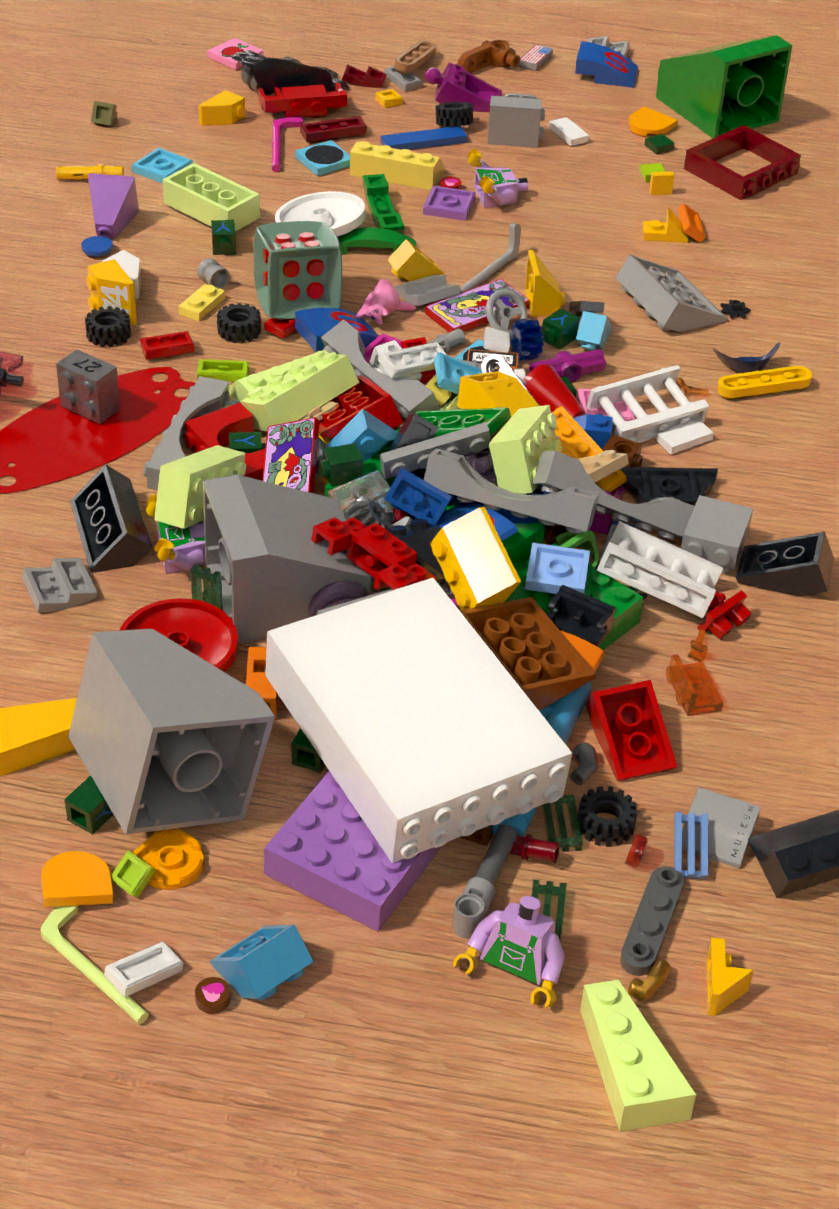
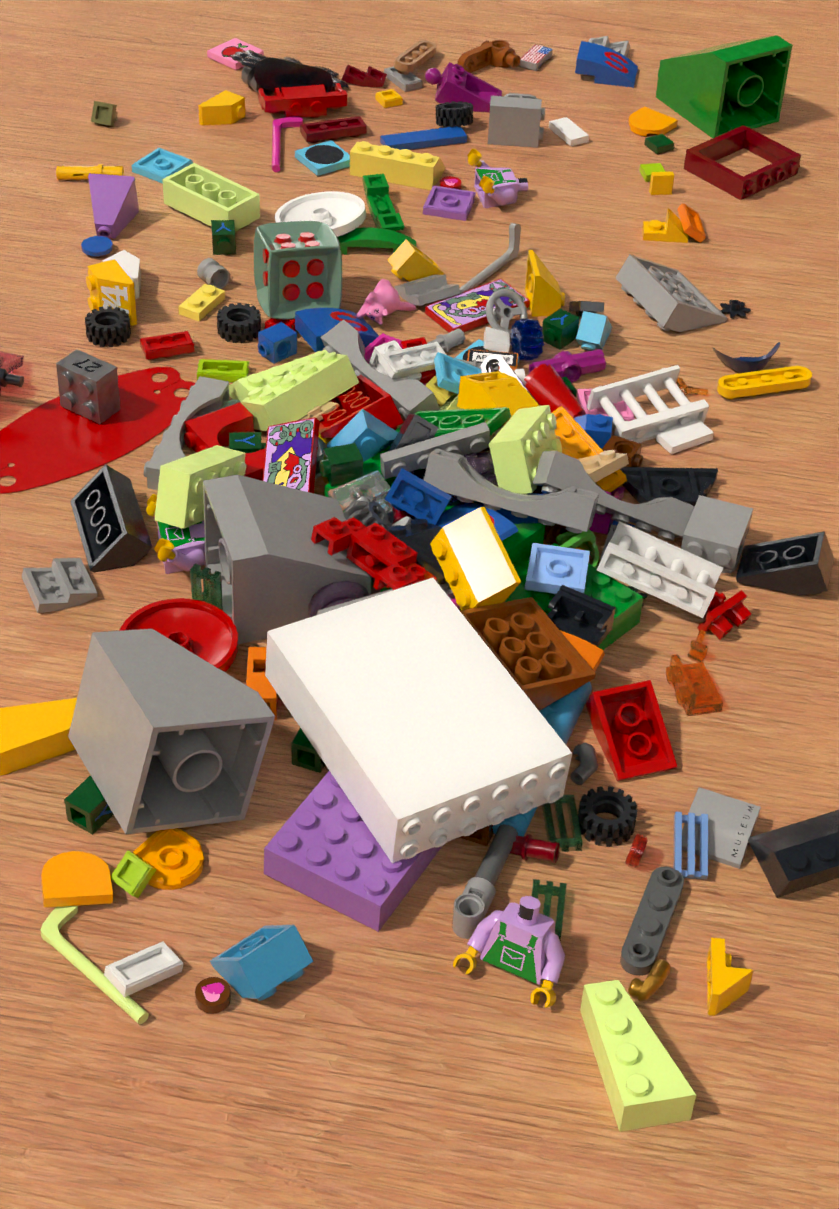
none -> blue brick [258,322,297,364]

